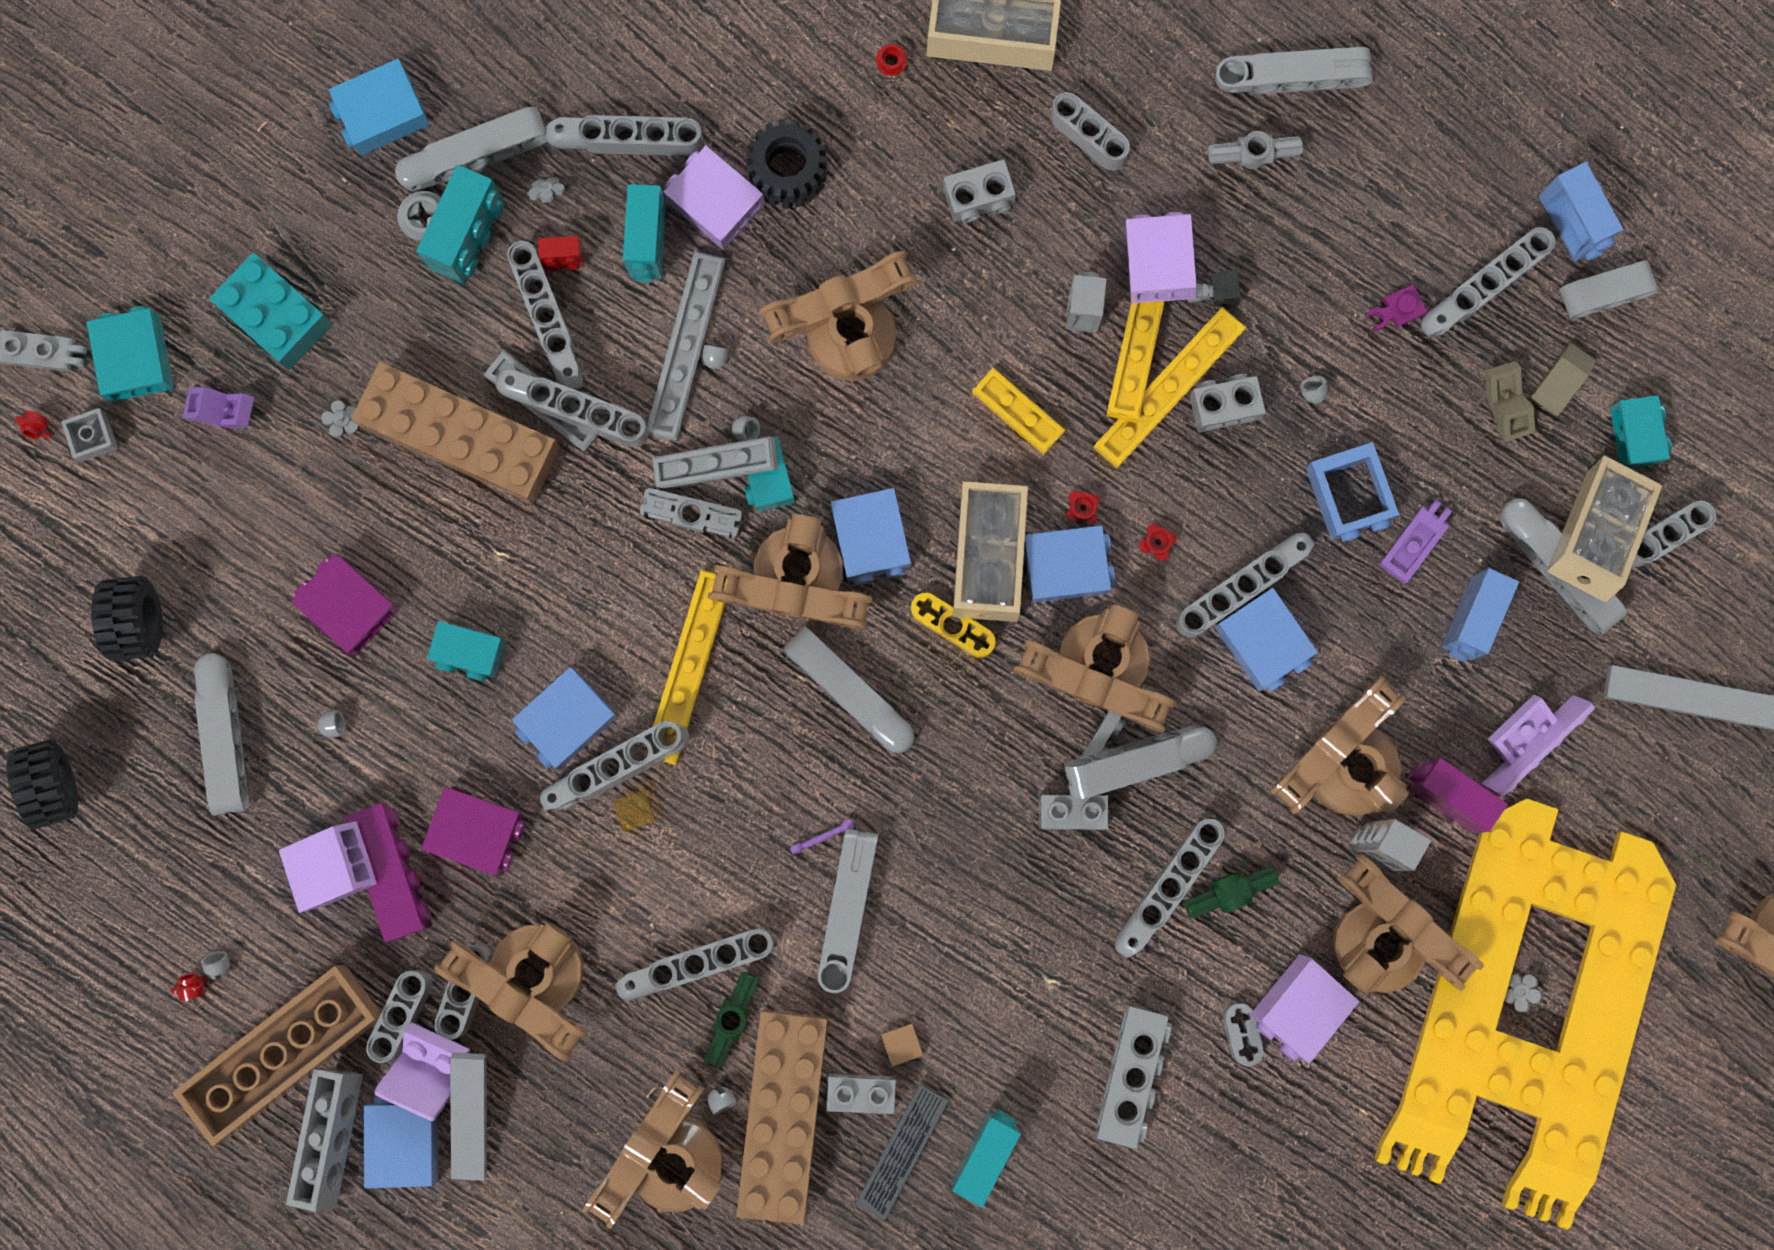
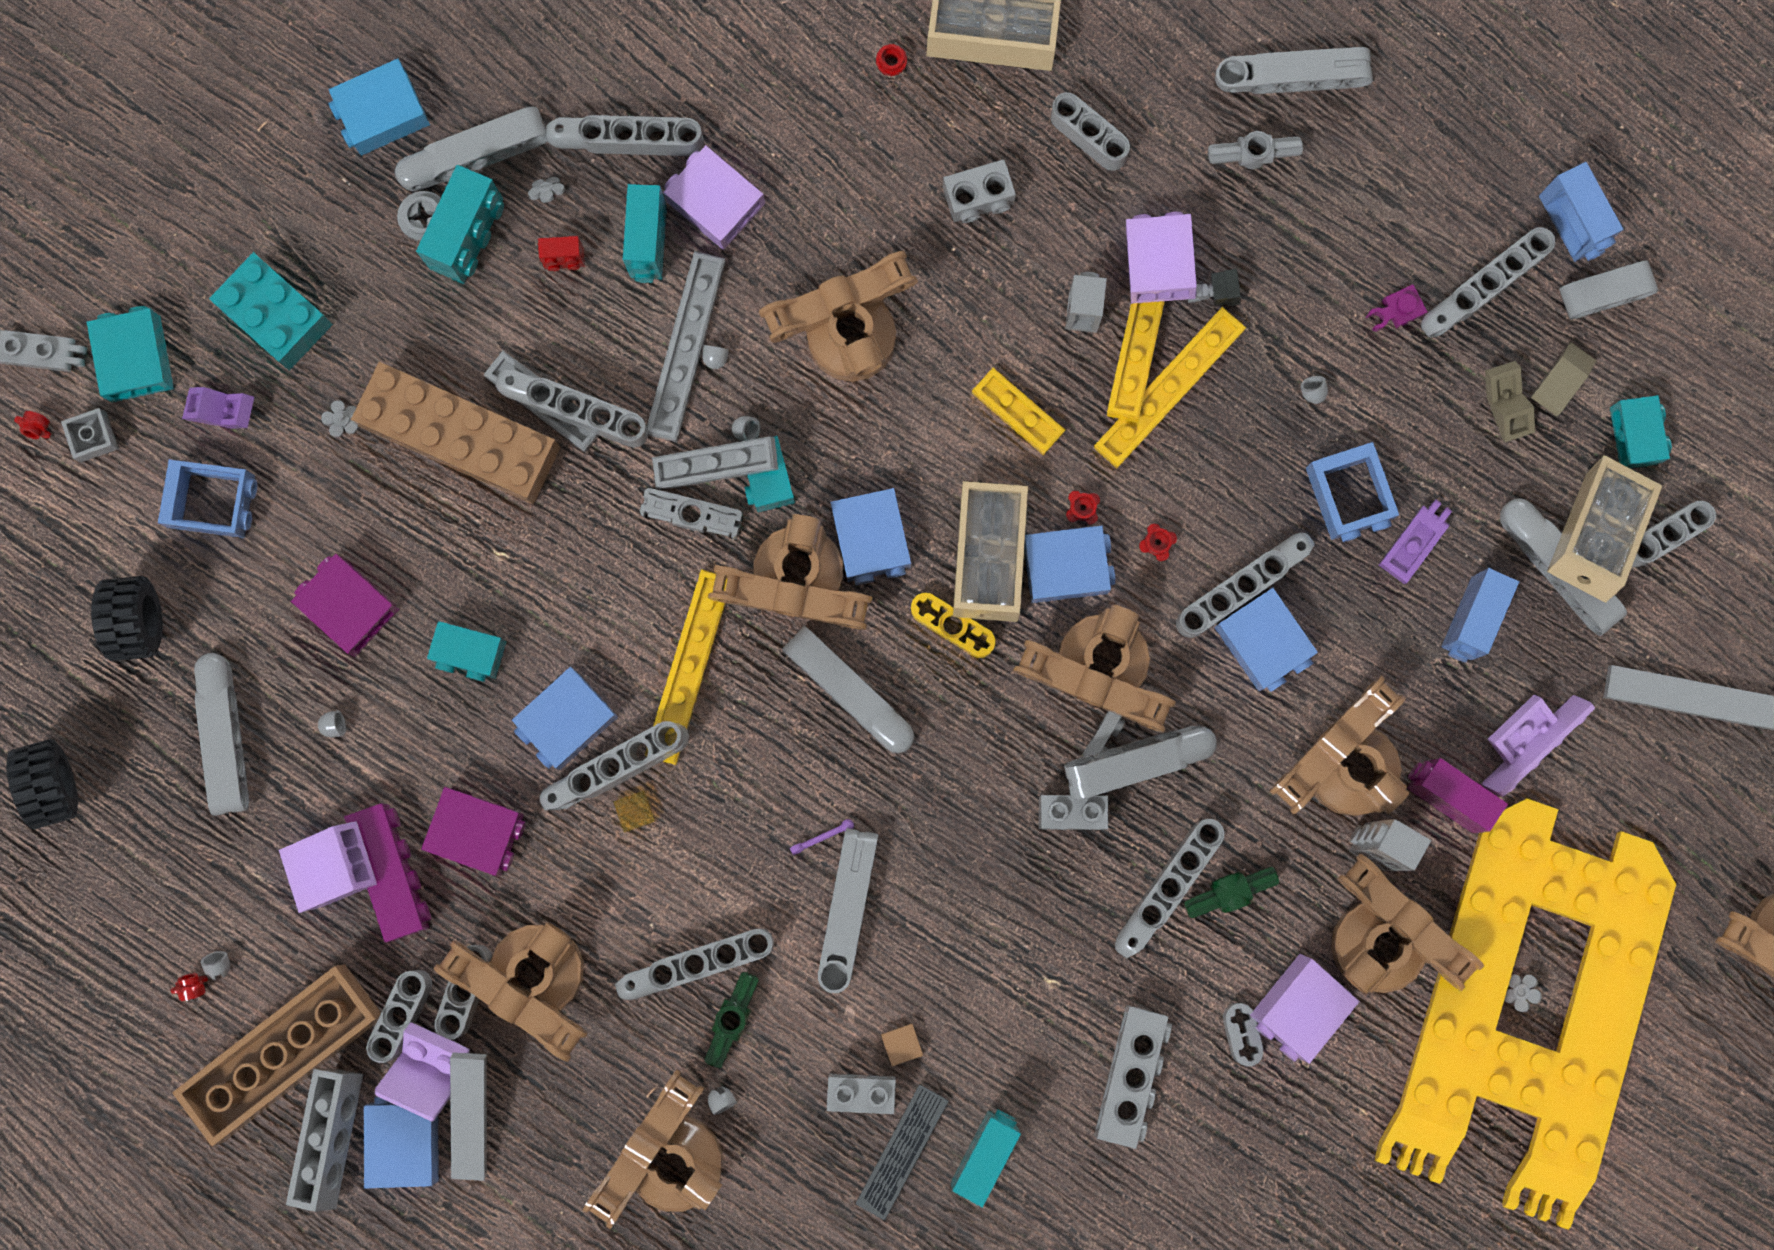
light grey piece [507,241,583,390] -> none
medium nougat brick [736,1009,828,1225] -> none
black tyre [746,119,827,209] -> none
light grey brick [1189,374,1266,433] -> none
none -> medium blue window [158,459,257,538]

